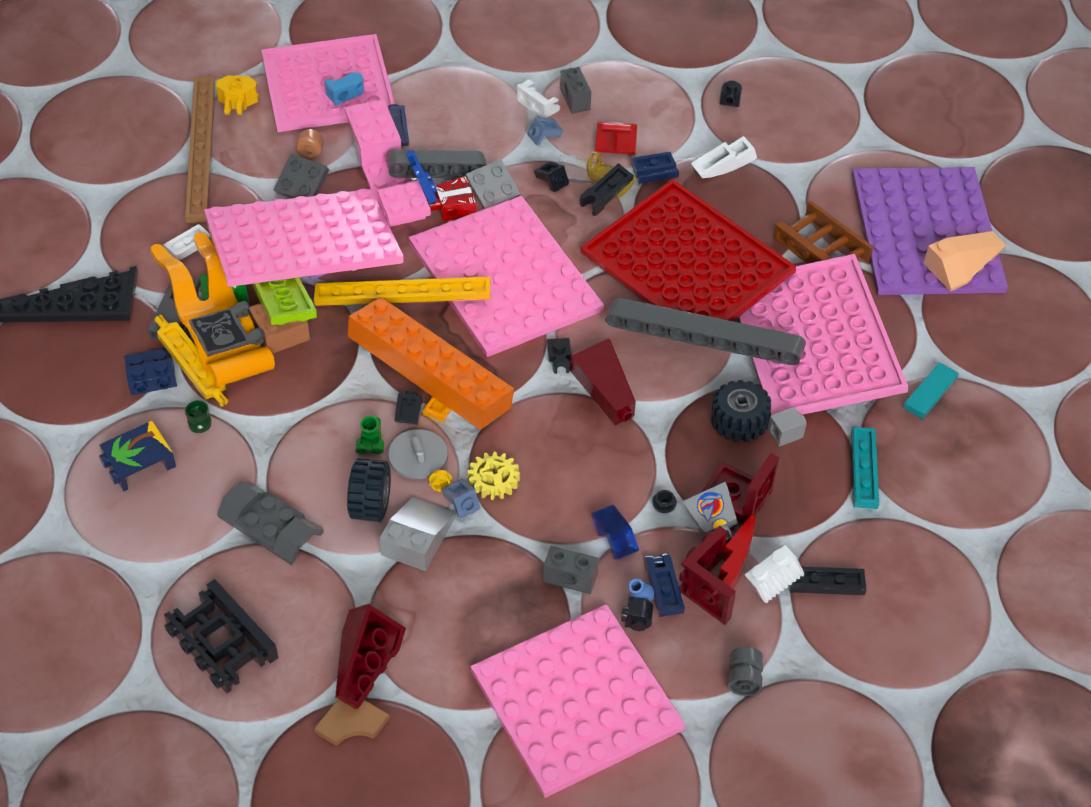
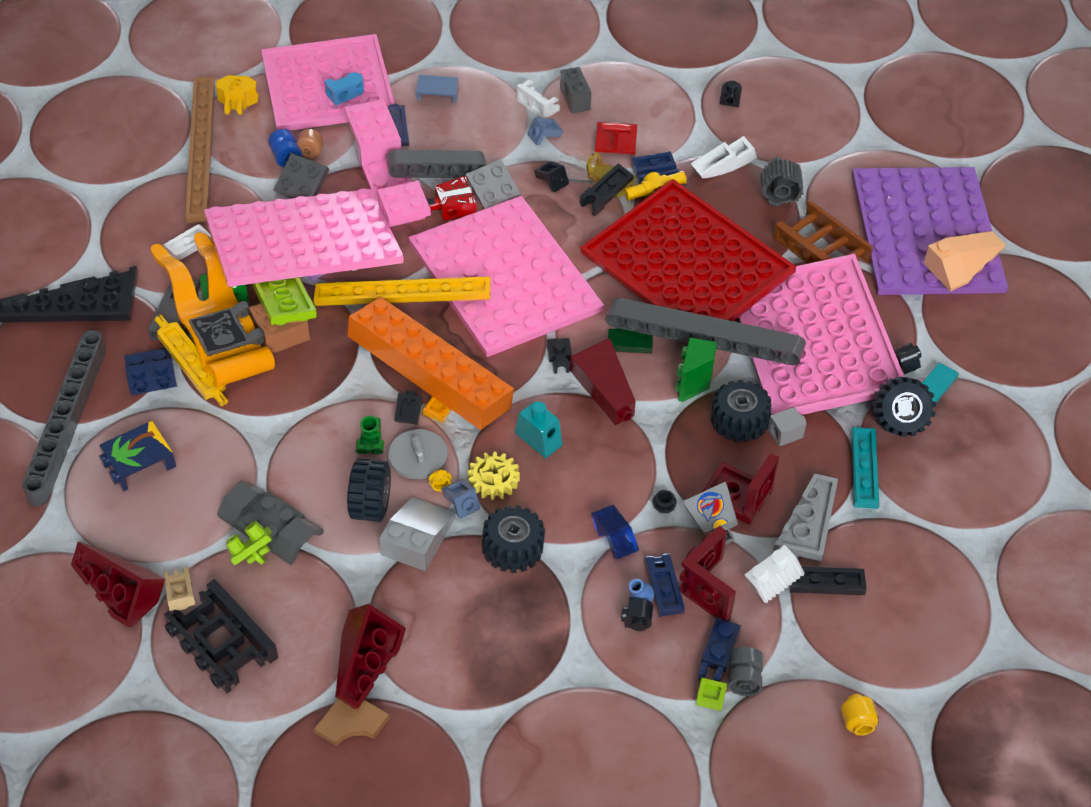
dark green wheel [185,400,212,433] -> none
blue wing [406,150,437,204] -> none
bright pink plate [471,604,685,798] -> none
dark grey brick [543,545,599,594] -> none
red slope [718,514,756,589] -> none
none -> dark grey beam [22,330,106,507]
none -> dark red wedge [71,542,165,627]
none -> tan hinge [163,567,195,611]
none -> lime hips [226,521,272,565]
none -> blue wheel [268,129,302,168]
none -> sand blue hinge [416,75,459,103]
none -> black wheel [482,505,545,573]
none -> teal torso [515,402,562,459]
none -> dark green tile [608,328,653,354]
none -> yellow pin [624,171,687,201]
none -> green slope [676,338,717,402]
none -> lime plate [696,678,727,711]
none -> dark blue hinge [697,618,741,682]
none -> dark grey brick [760,157,803,207]
none -> light grey wing [773,474,838,561]
none -> yellow head [841,694,879,736]
none -> black wheel [871,376,936,437]
none -> black plate [894,343,922,374]

